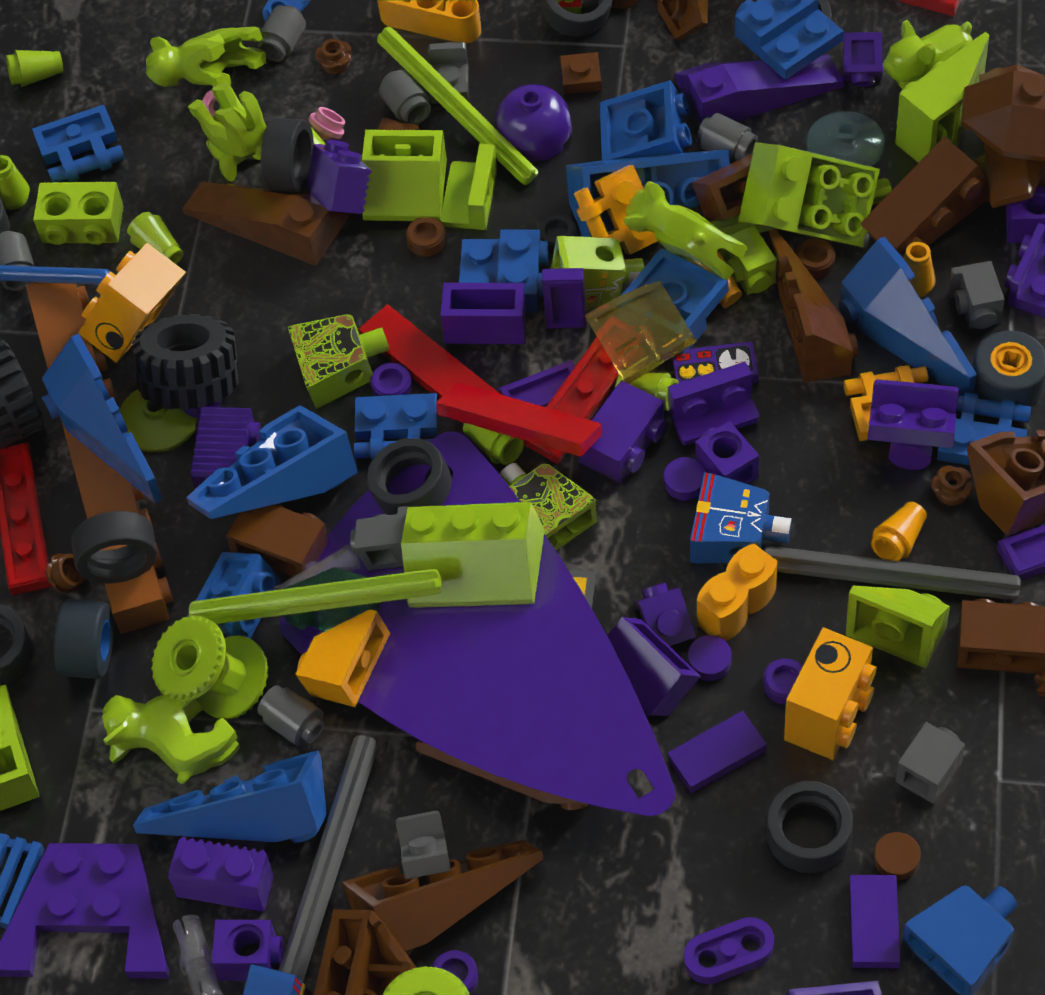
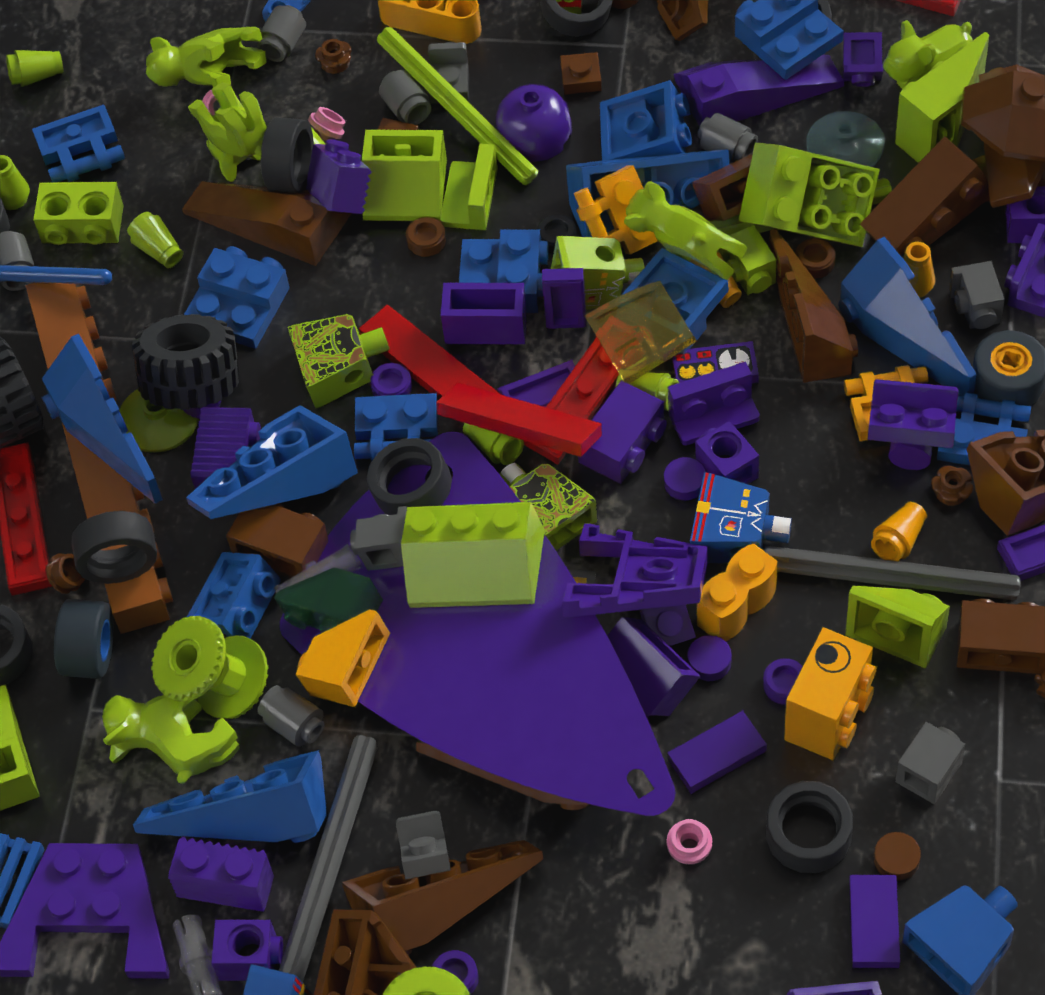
light orange brick [78,243,186,363] -> none
lime axle [189,569,442,624] -> none
dark purple plate [684,917,774,984] -> none
none -> blue plate [184,246,290,349]
none -> dark purple wing [562,523,707,617]
none -> bright pink plate [667,819,712,864]

